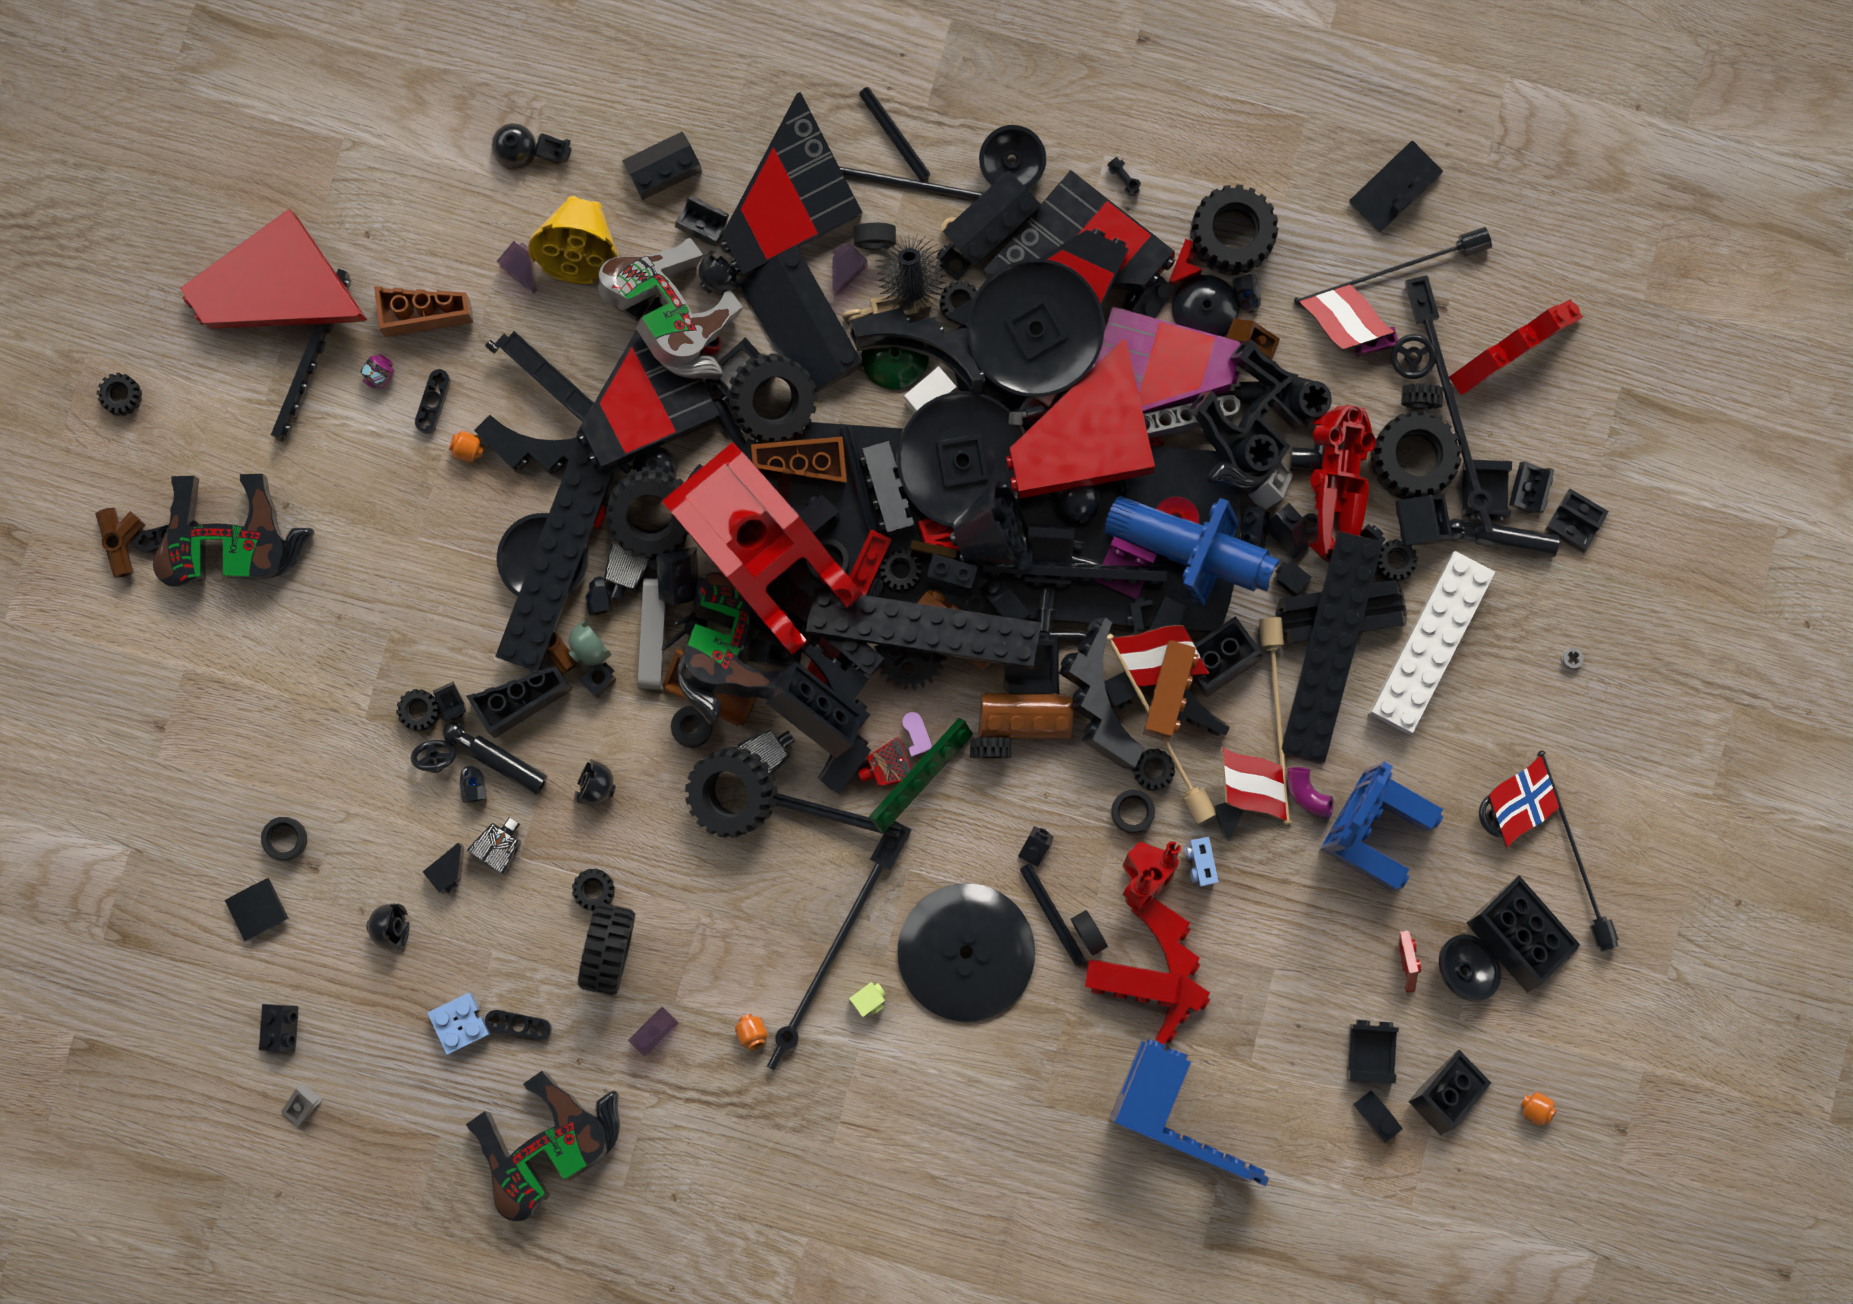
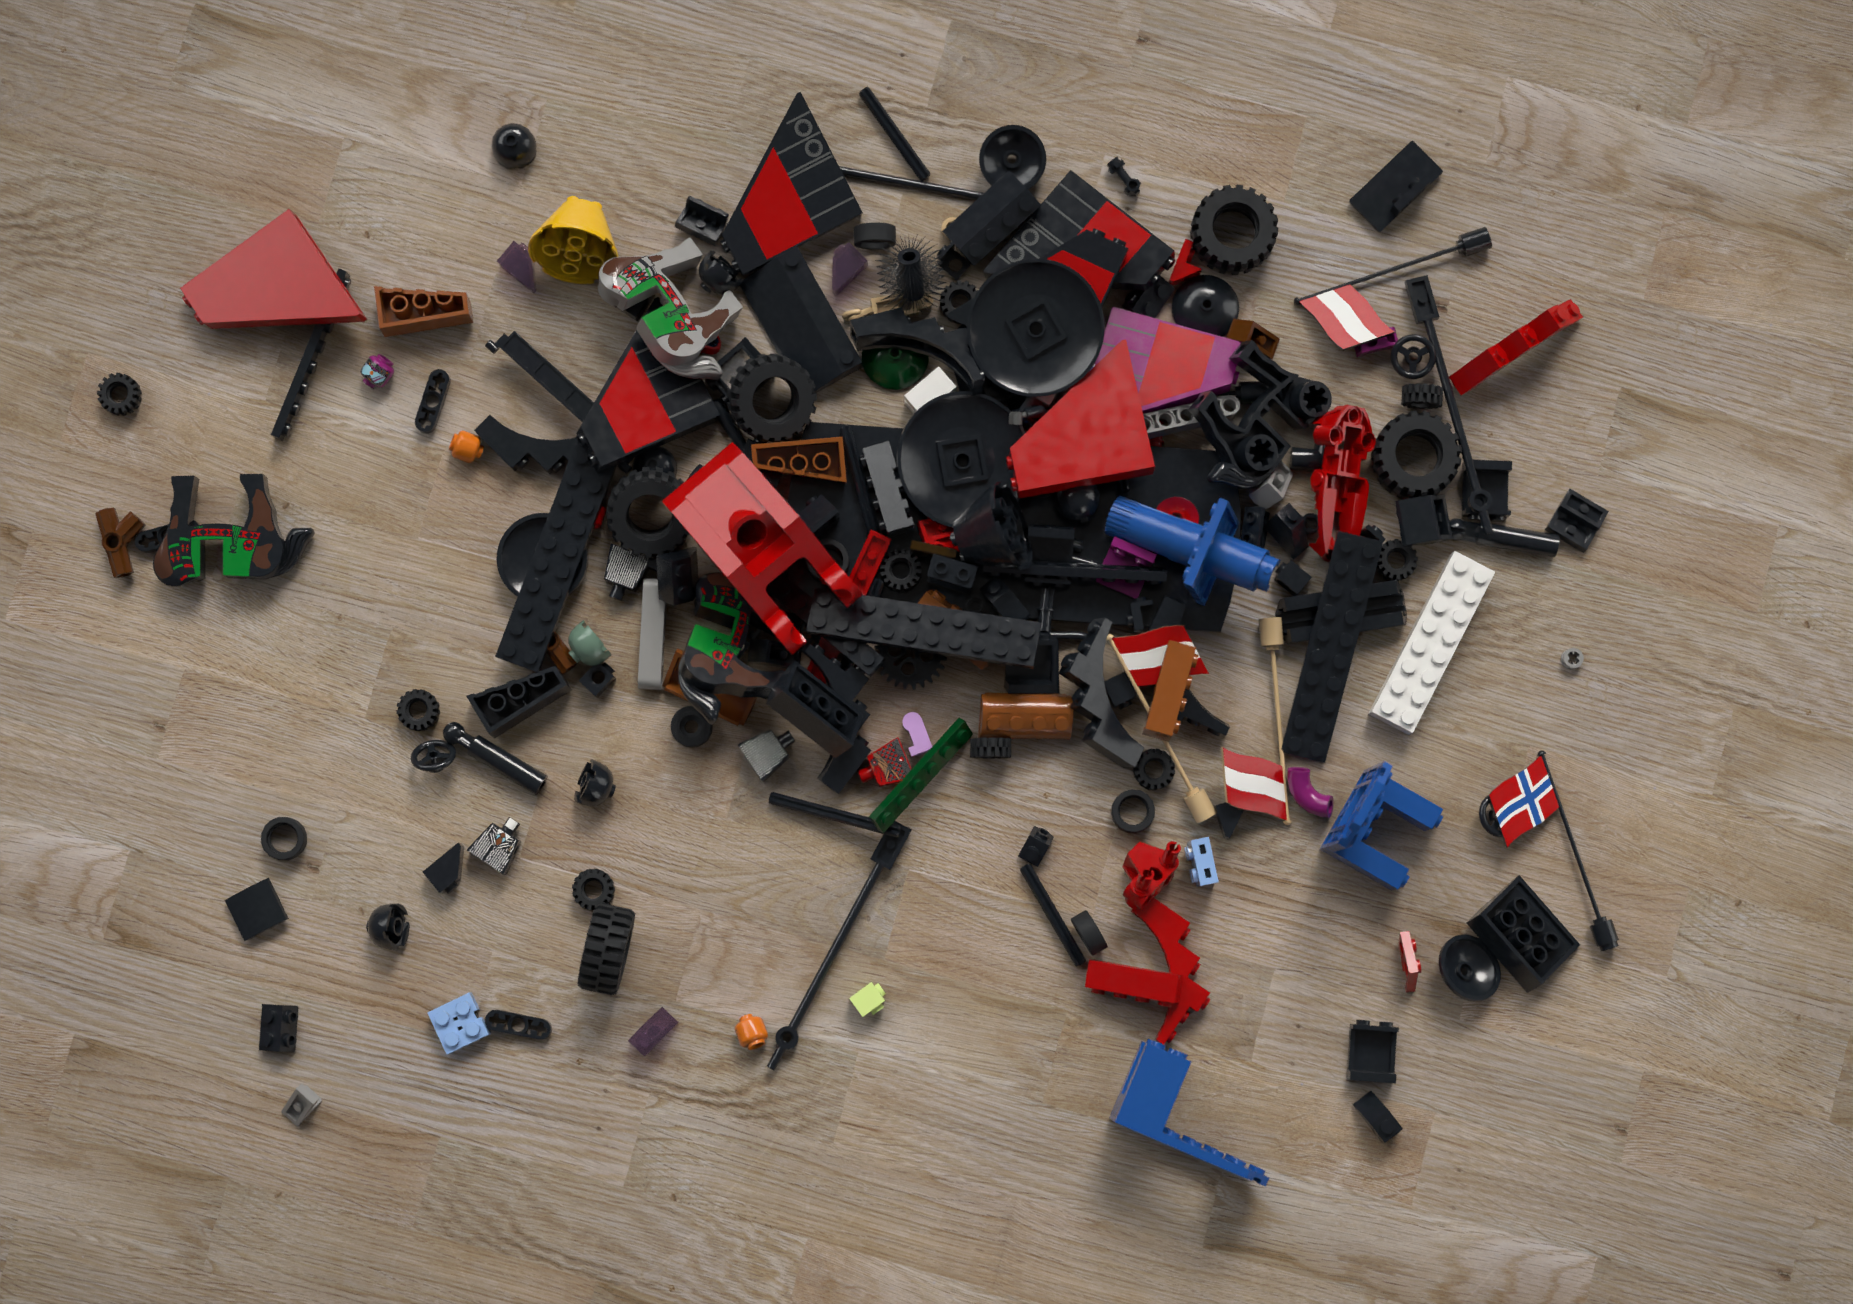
black bracket [433,681,466,721] -> none
black rock [460,766,487,803] -> none
animal [466,1071,620,1221] -> none
black bracket [534,133,572,164] -> none
black rock [585,576,612,616] -> none
black slope [622,131,702,200] -> none
black plant [662,612,707,651] -> none
black tyre [685,747,778,838] -> none
black dish [897,883,1035,1022] -> none
black slope [1191,616,1263,698] -> none
black rock [1232,274,1261,313] -> none
black slope [1408,1049,1491,1135] -> none
black bracket [1509,462,1554,513] -> none
orange head [1520,1092,1557,1126] -> none

